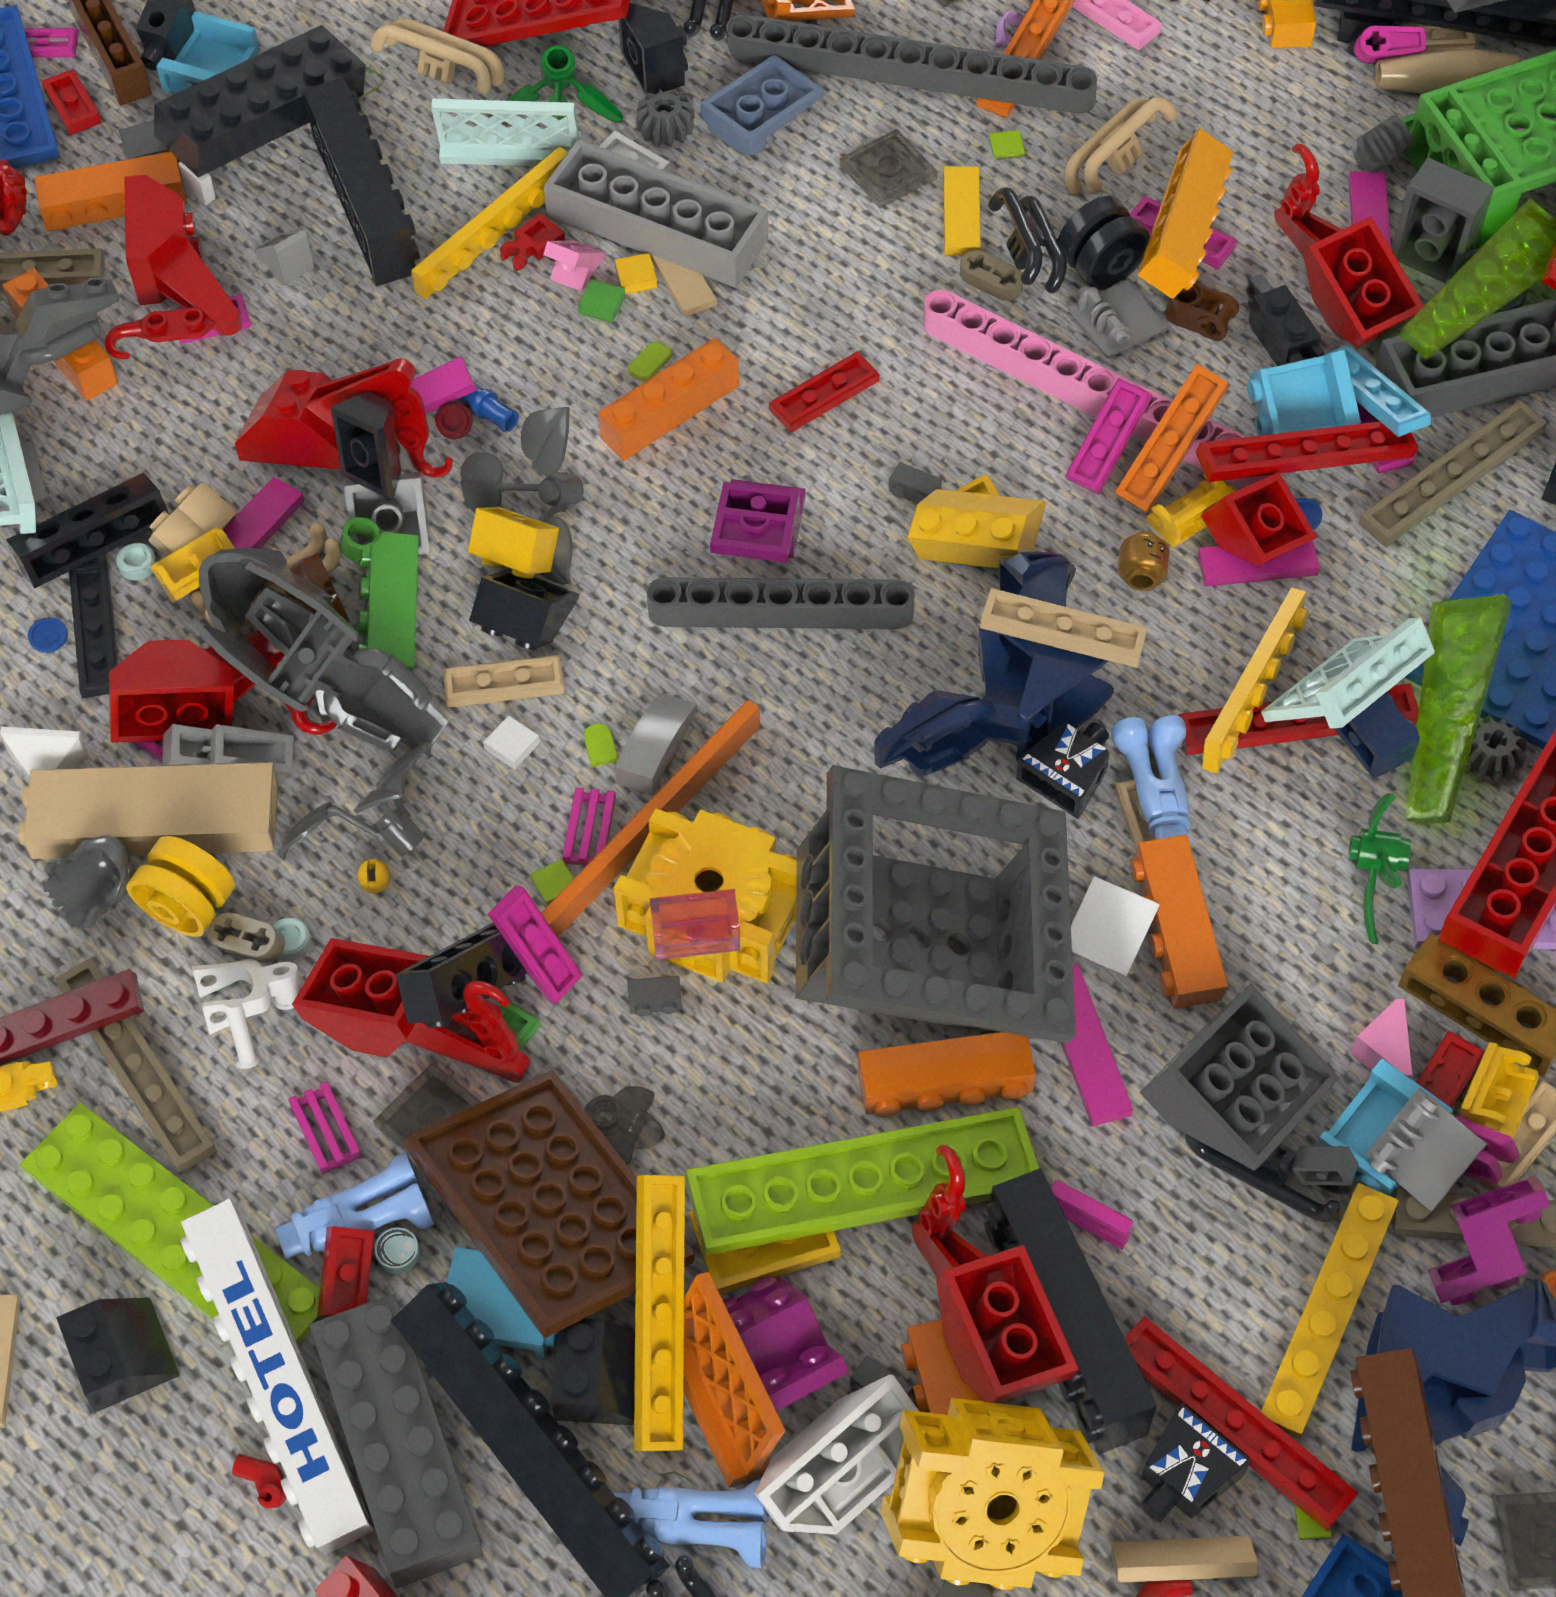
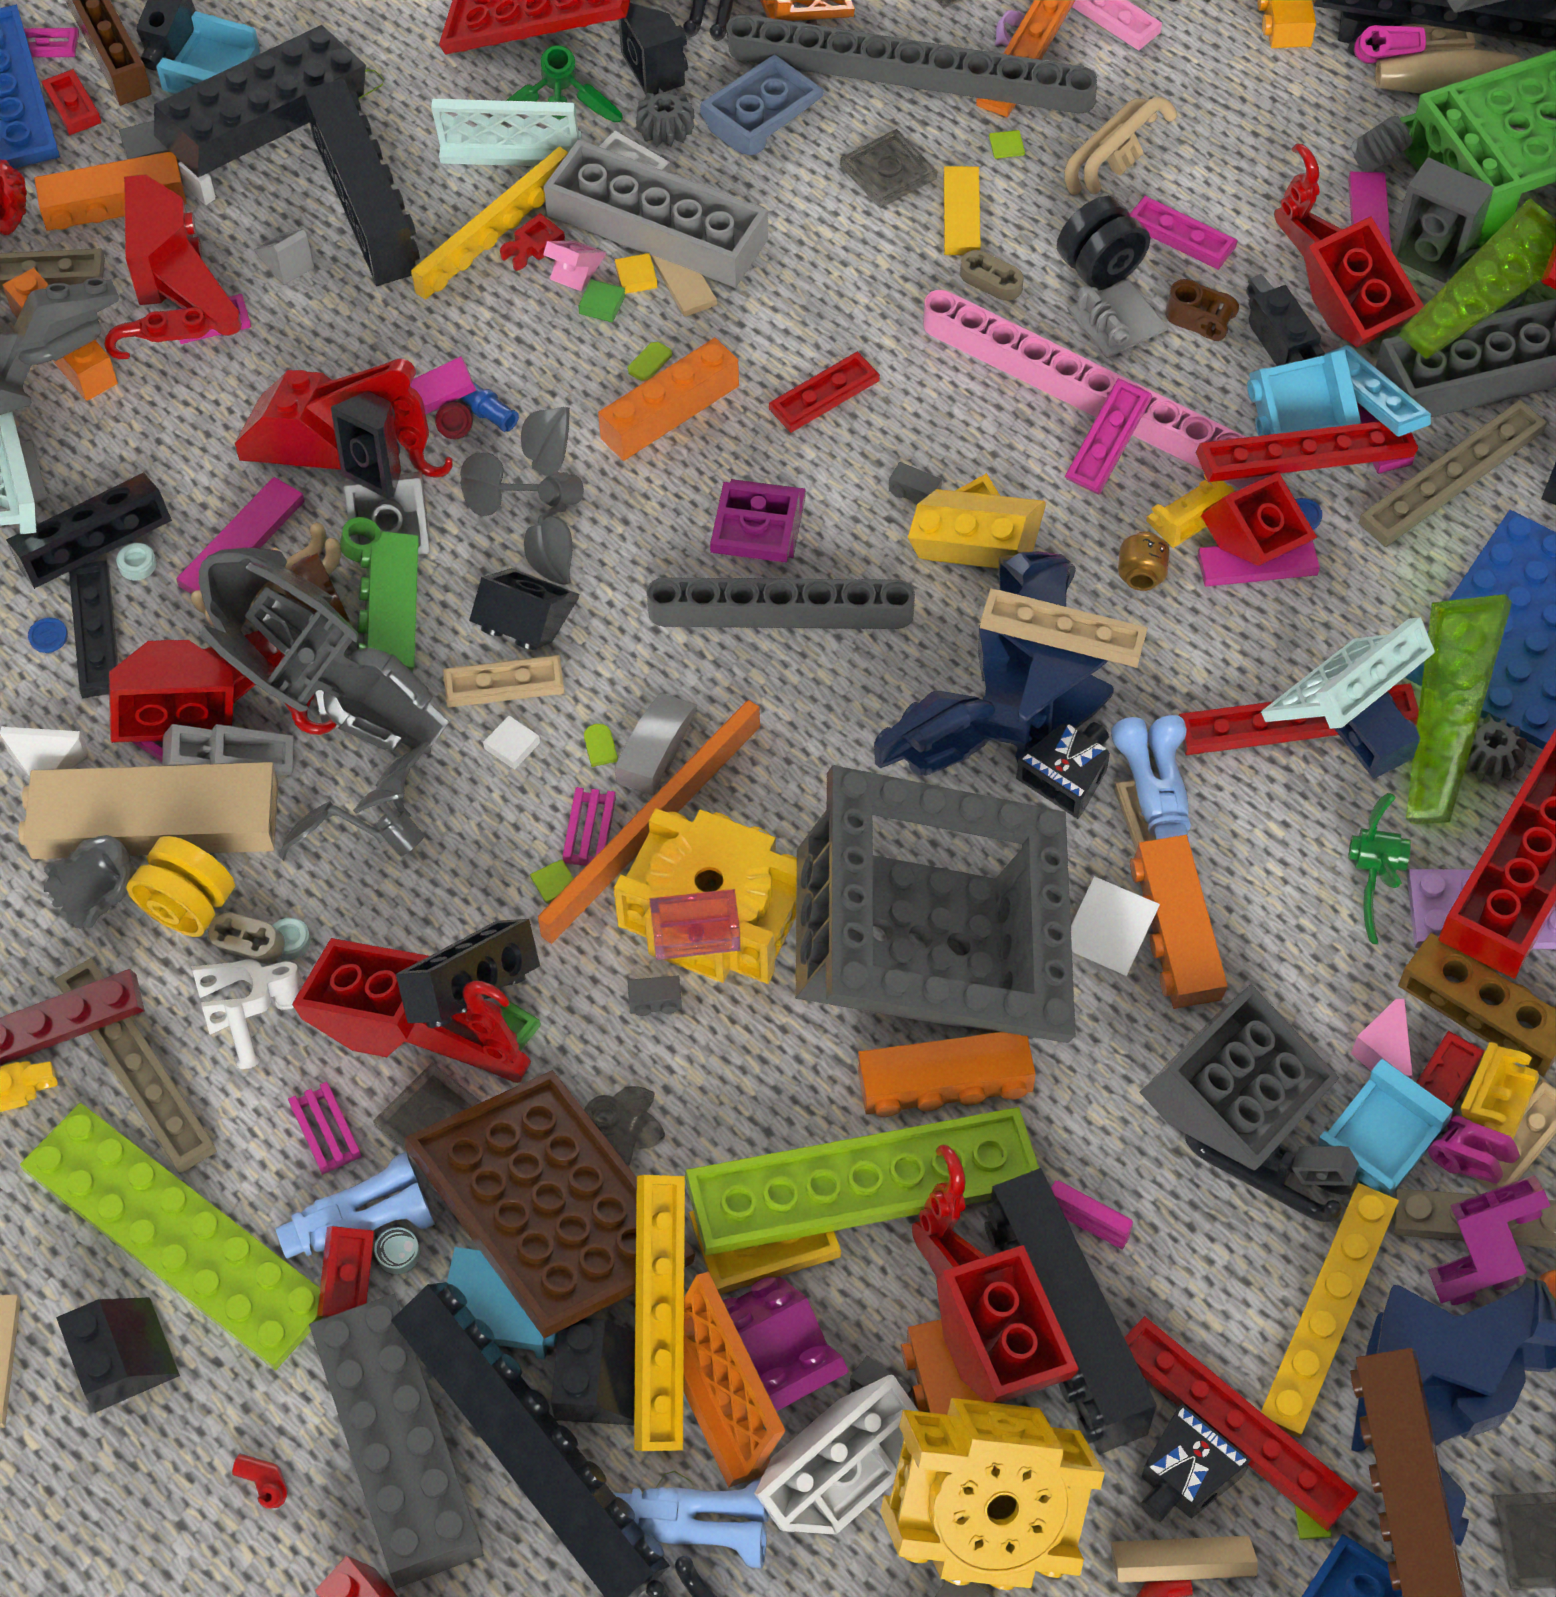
tan brick [148,482,238,557] -> none
yellow hinge [150,527,235,603] -> none
white brick [180,1199,375,1555] -> none
yellow hinge [357,859,391,894] -> none
tan piece [370,18,504,94] -> none
yellow brick [467,507,560,578] -> none
dark pink tile [488,885,583,1004] -> none
black piece [988,187,1067,294] -> none
dark pink tile [1060,964,1133,1127] -> none
orange plate [1114,363,1230,514] -> none
light orange brick [1137,128,1234,299] -> none
yellow plate [1202,587,1309,773] -> none
light grey hinge [1365,1088,1487,1212] -> none

